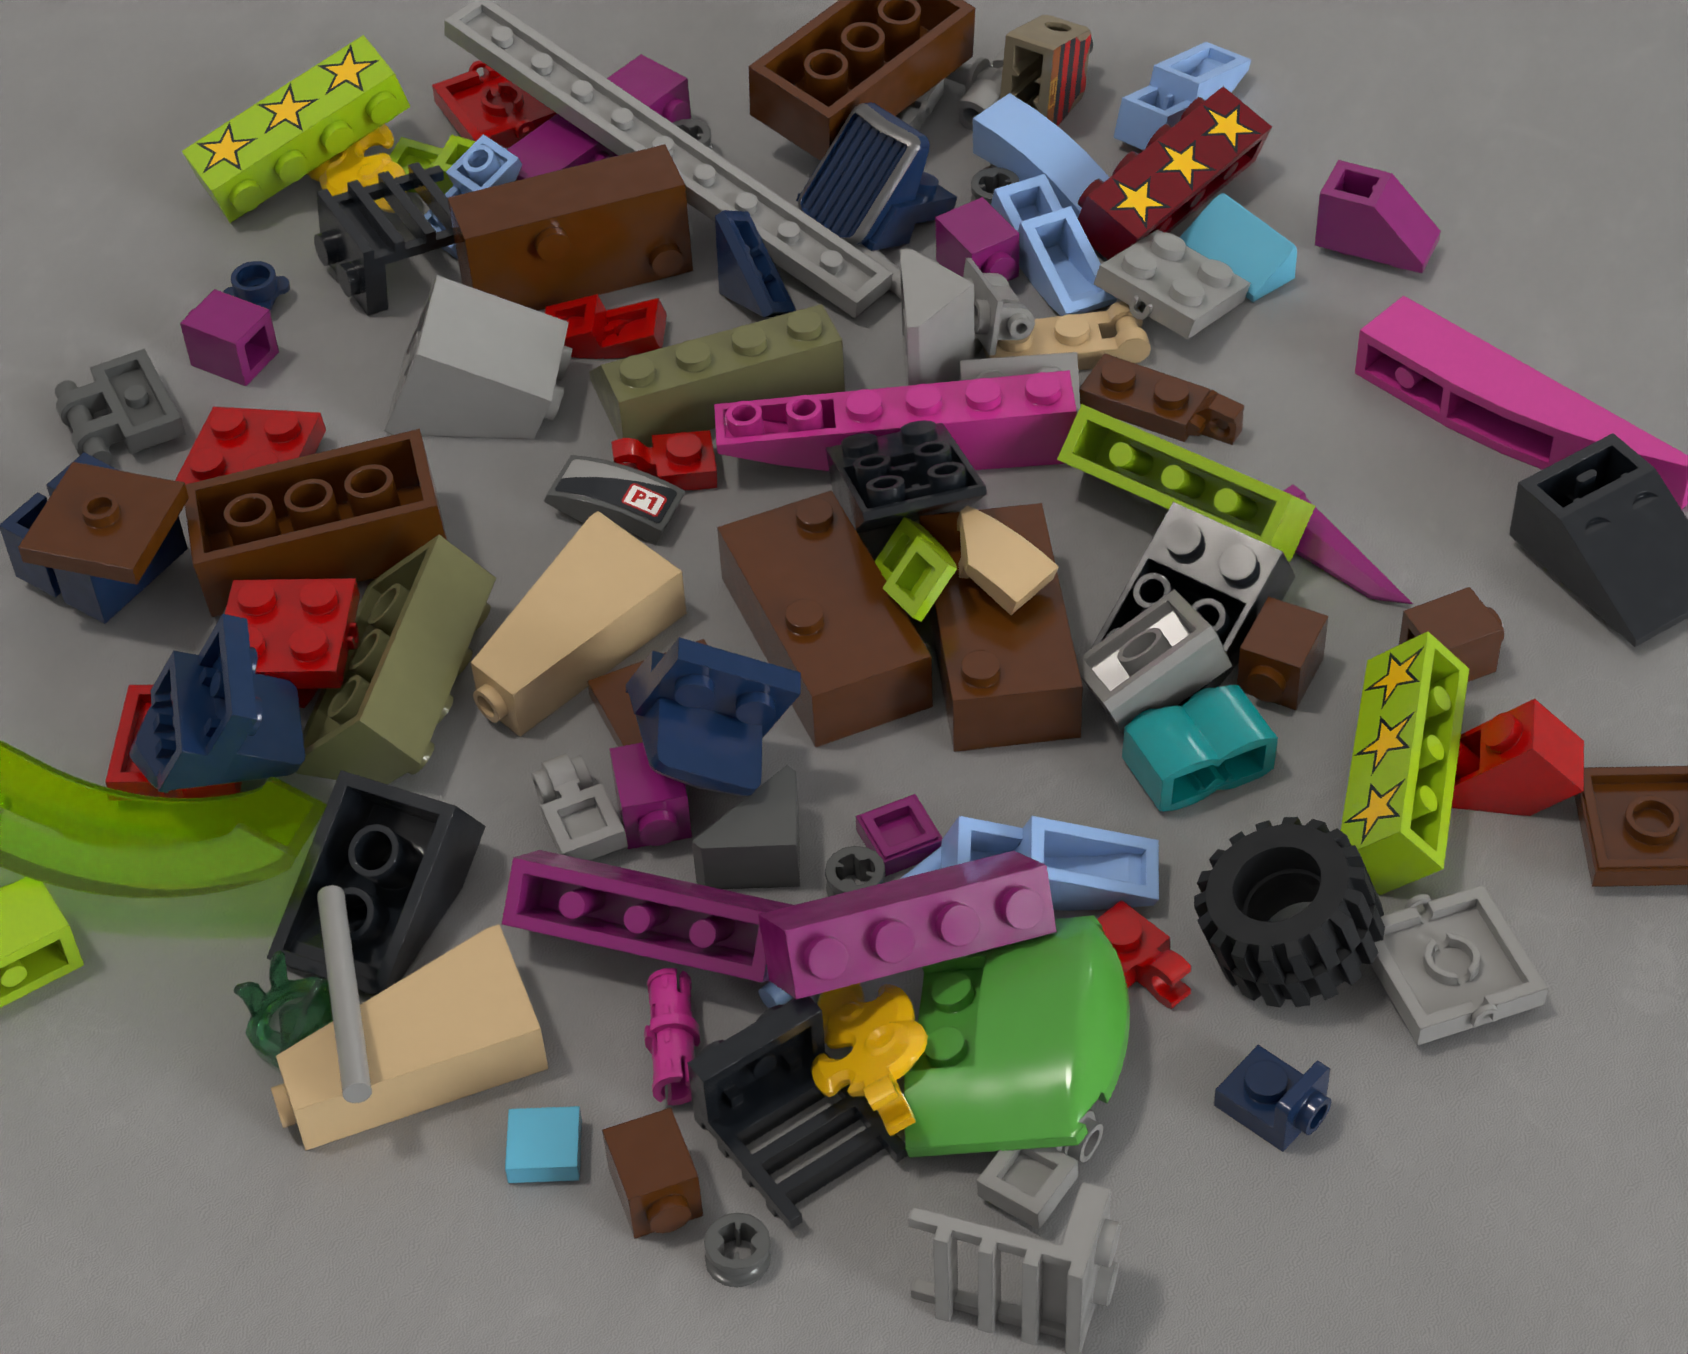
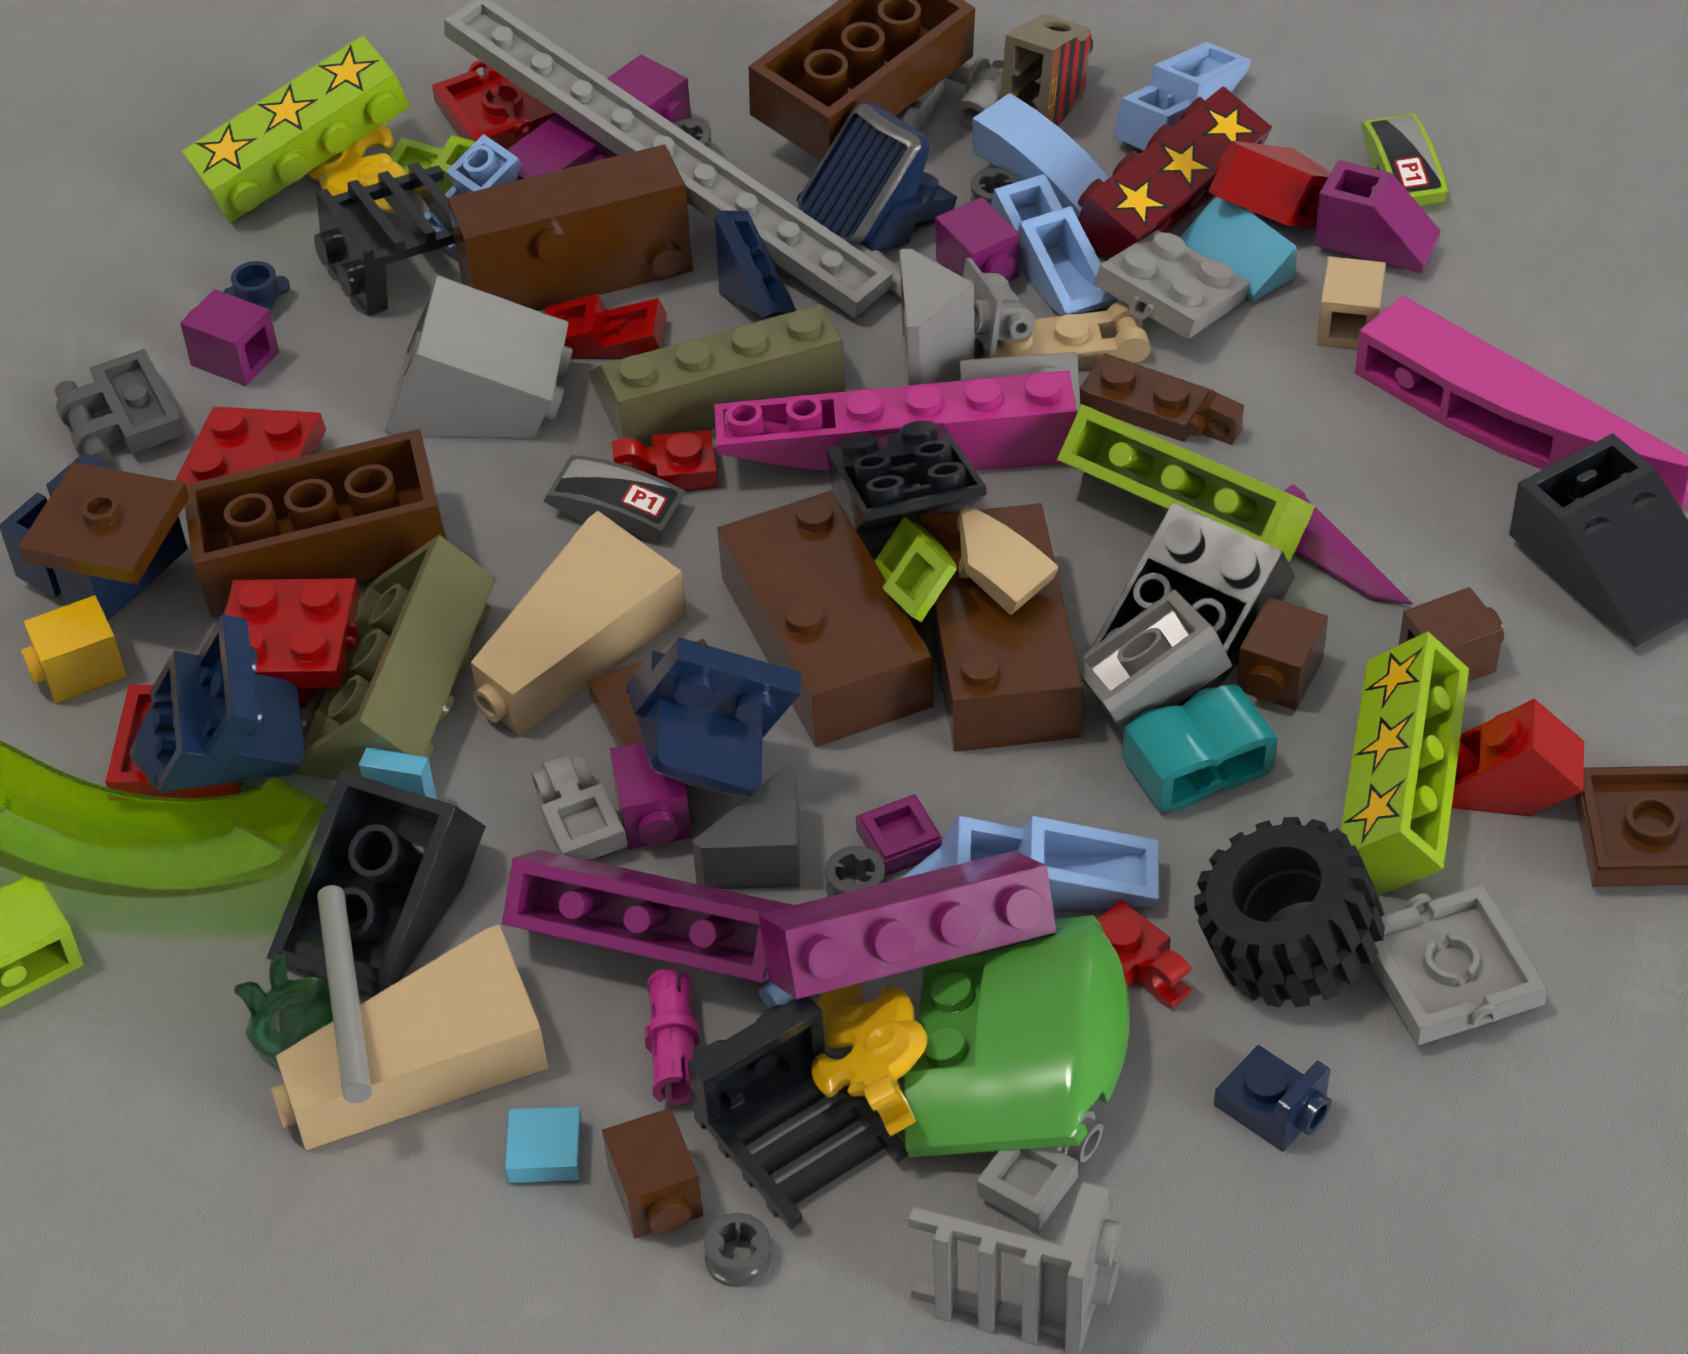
none -> yellow brick [20,595,127,704]
none -> medium azure tile [359,747,437,800]
none -> red slope [1208,141,1331,228]
none -> tan brick [1317,256,1386,349]
none -> slope [1361,113,1449,206]

